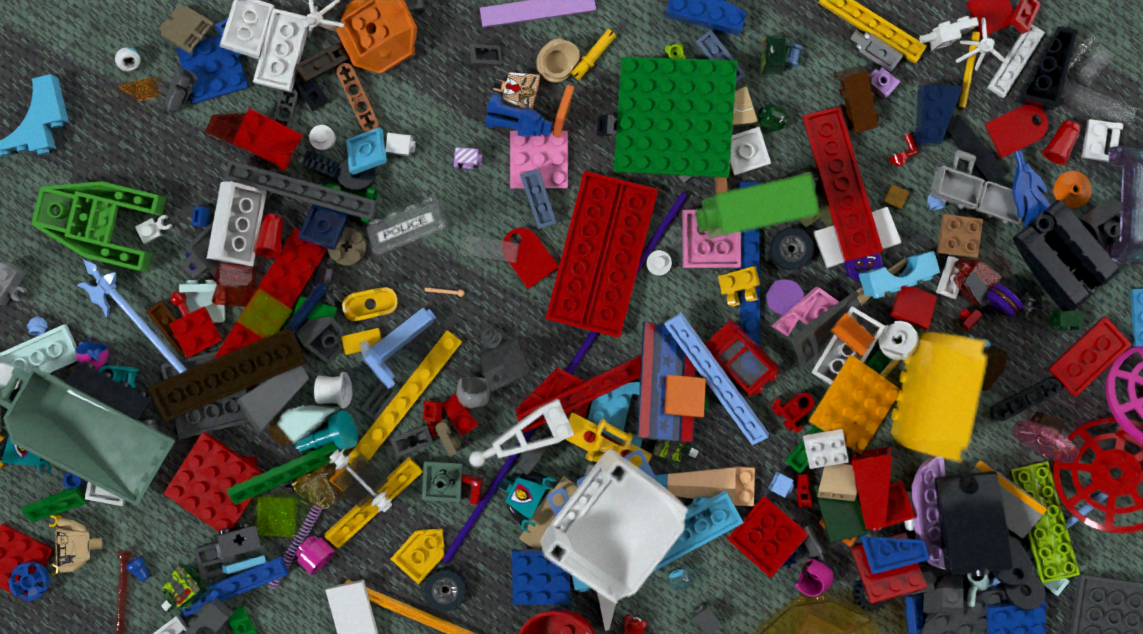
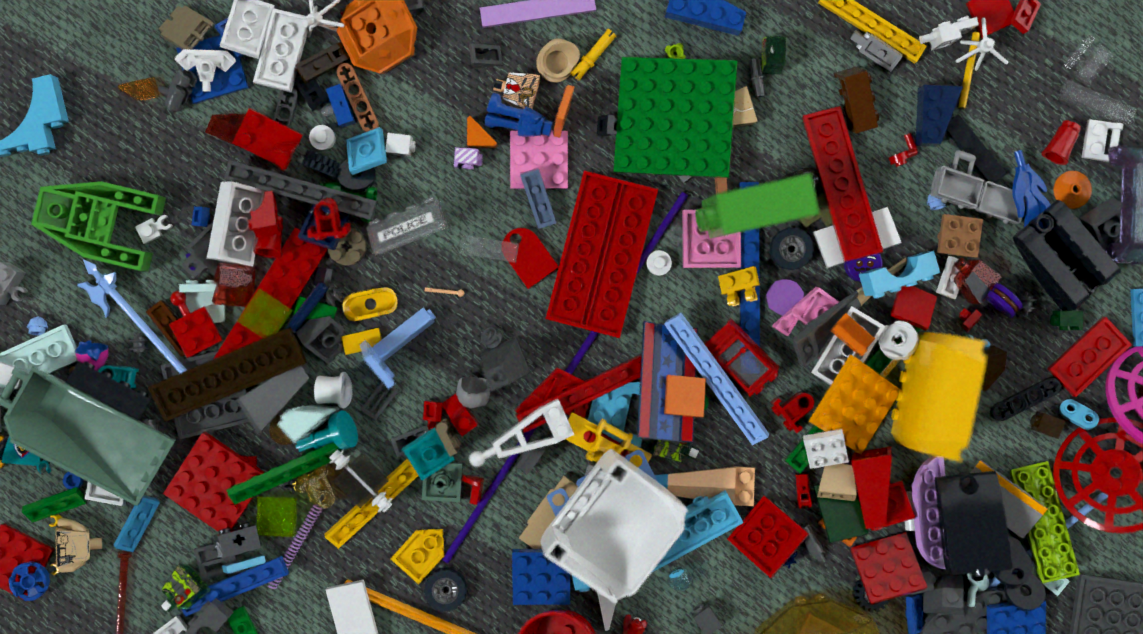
white piece [115,47,140,72] -> none
blue piece [126,556,149,581] -> none
dark pink piece [296,536,335,575] -> none
yellow plate [329,330,462,492] -> none
torso [499,472,556,533] -> none
sand blue plate [695,30,746,83] -> none
white plate [730,127,771,176] -> none
dark green head [758,103,788,132] -> none
light blue plate [768,471,794,497] -> none
medium blue bush [782,43,803,67] -> none
dark pink piece [795,558,834,597] -> none
blue wing [860,536,930,575] -> none
lavender brick [870,67,901,99] -> none
pearl gold tile [883,184,909,210] -> none
red tile [984,105,1048,159] -> none
white tile [987,24,1045,98] -> none
clear pink wheel [1011,421,1079,463] -> none
black wedge [1014,26,1078,110] -> none
none -> dark azure plate [114,495,160,553]
none -> dark grey wheel [129,333,149,356]
none -> white piece [175,49,236,92]
none -> red arch [248,191,280,237]
none -> red pin [307,197,351,240]
none -> blue piece [321,84,356,128]
none -> teal plate [402,427,455,481]
none -> orange slope [467,116,498,148]
none -> dark grey axle [748,58,766,98]
none -> medium azure plate [1059,399,1099,430]

